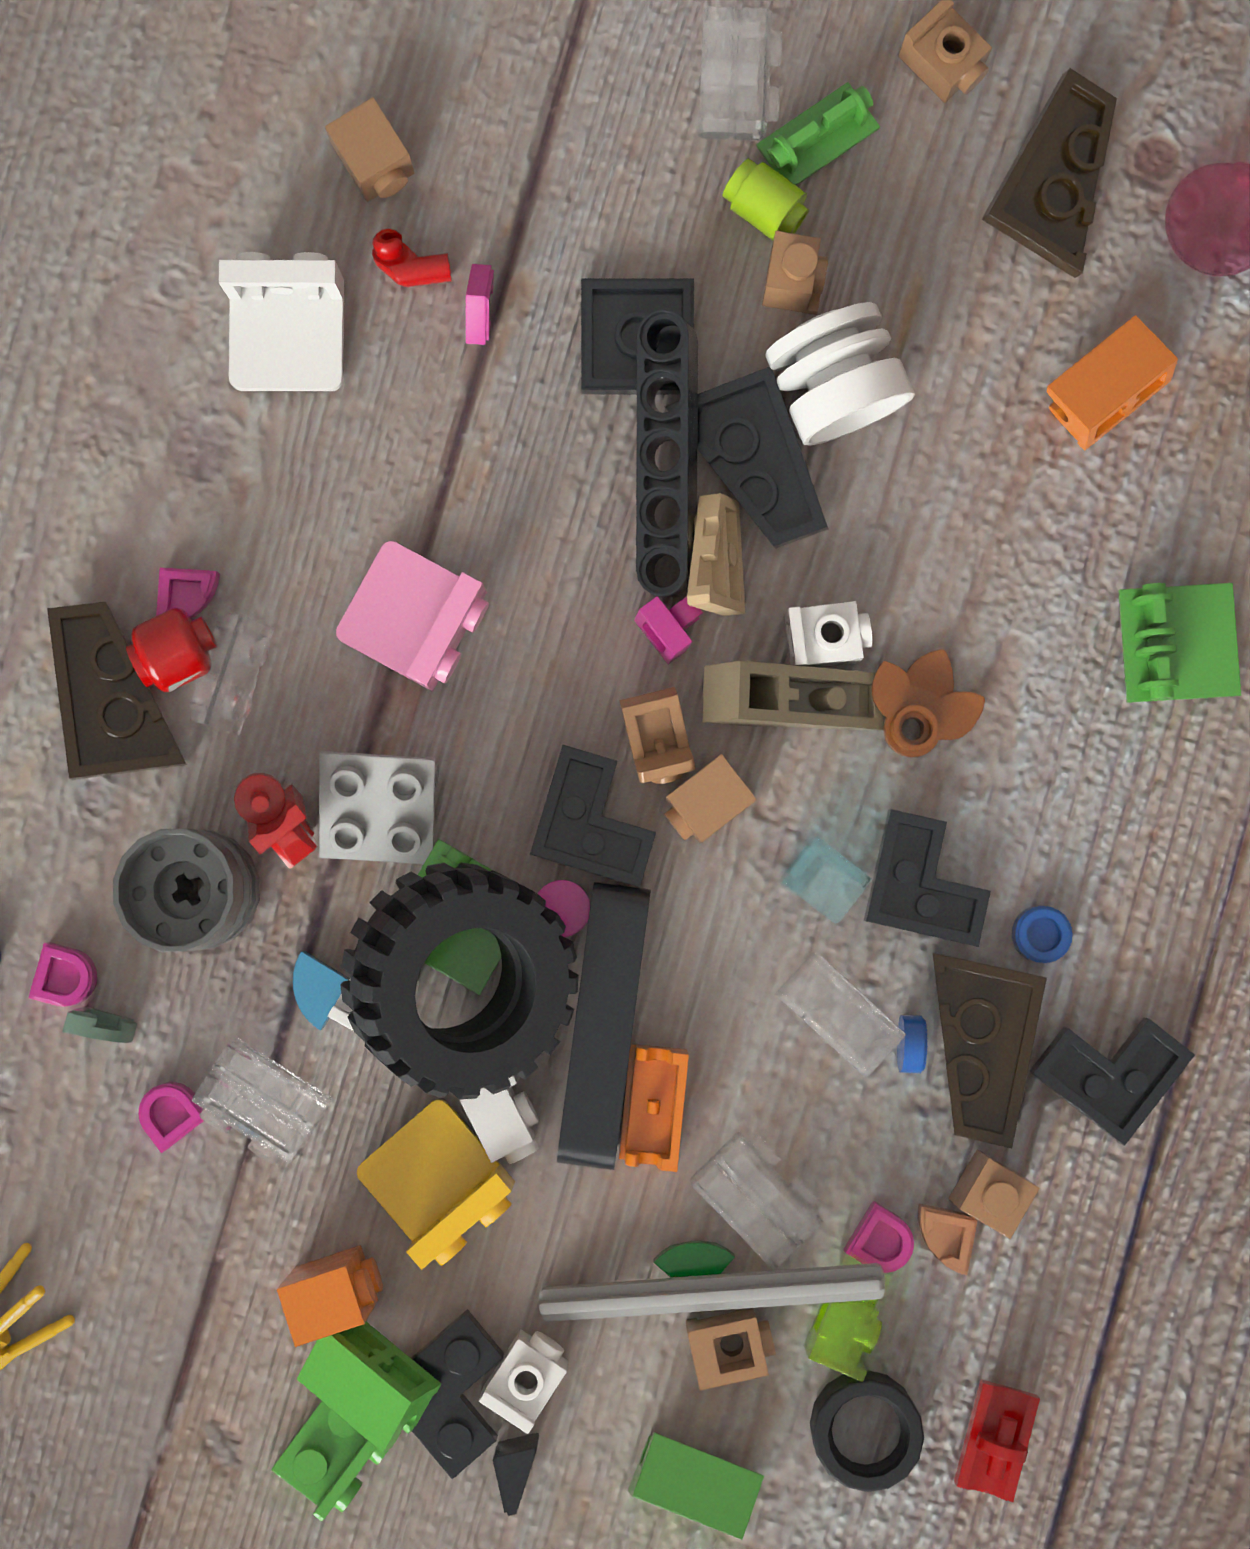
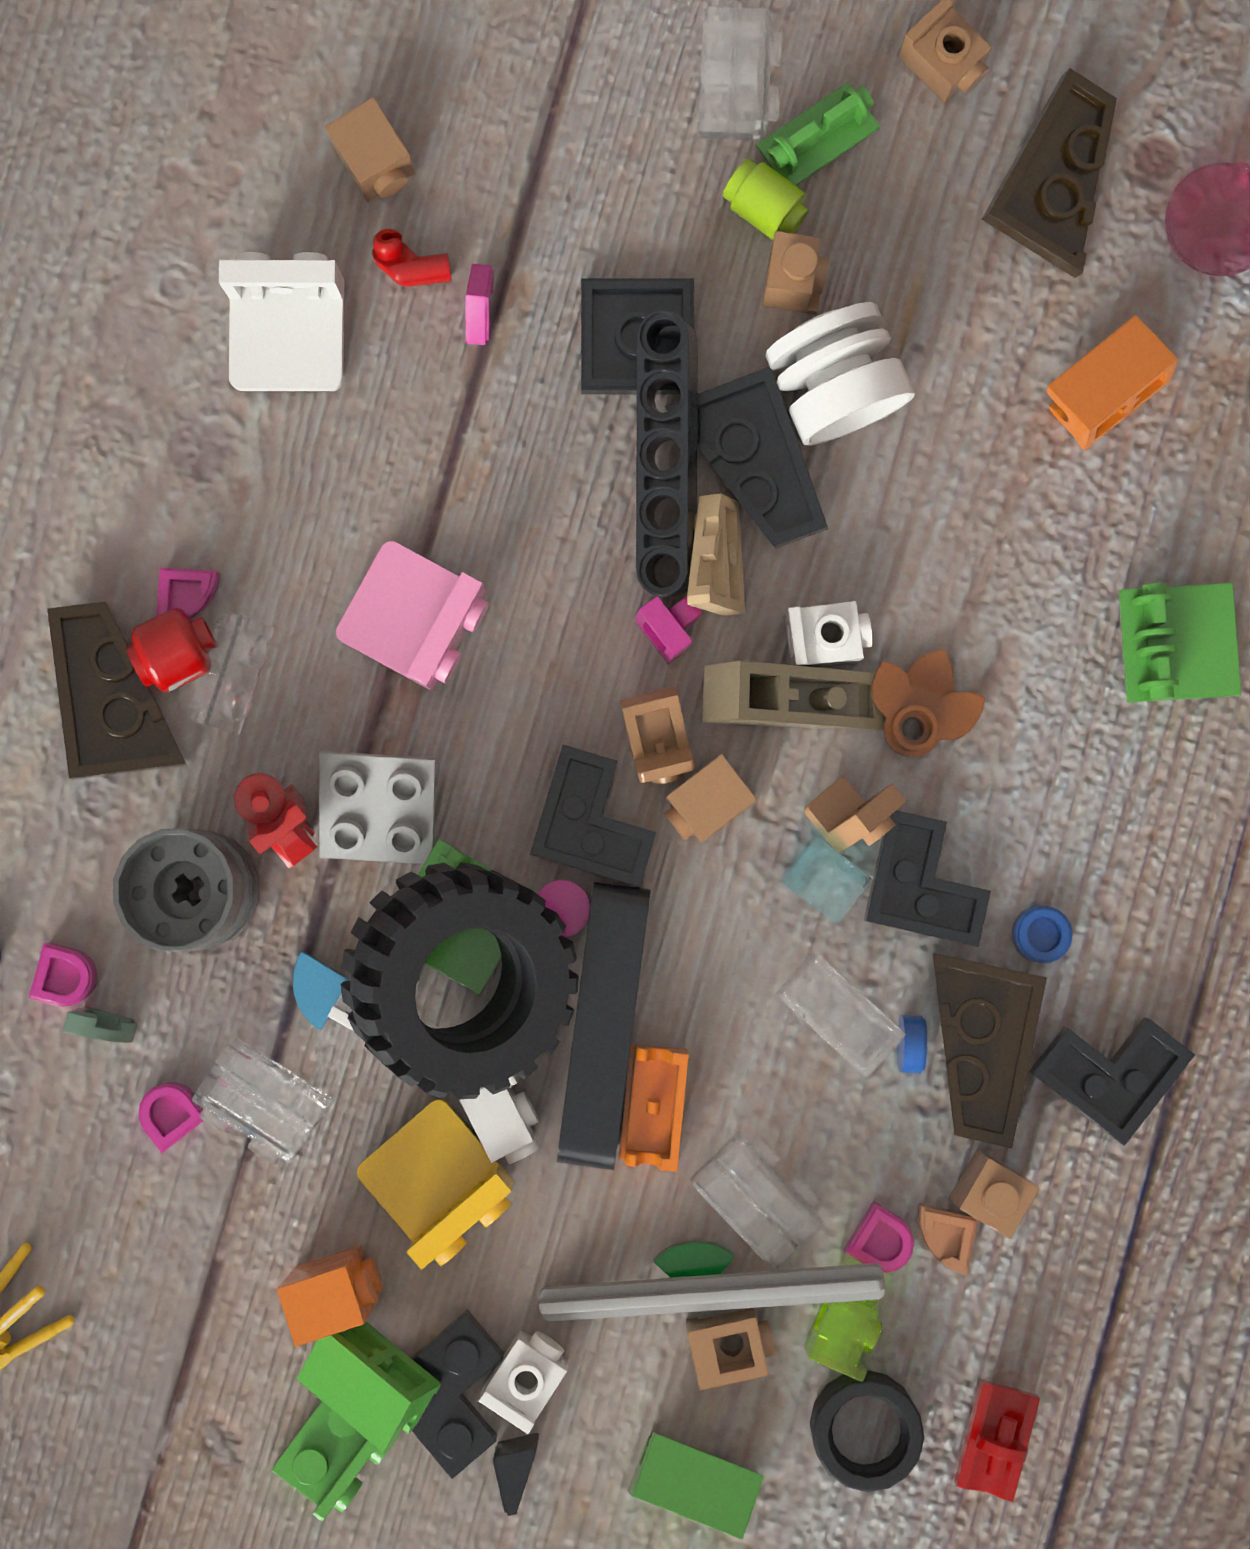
none -> medium nougat bracket [804,777,907,854]

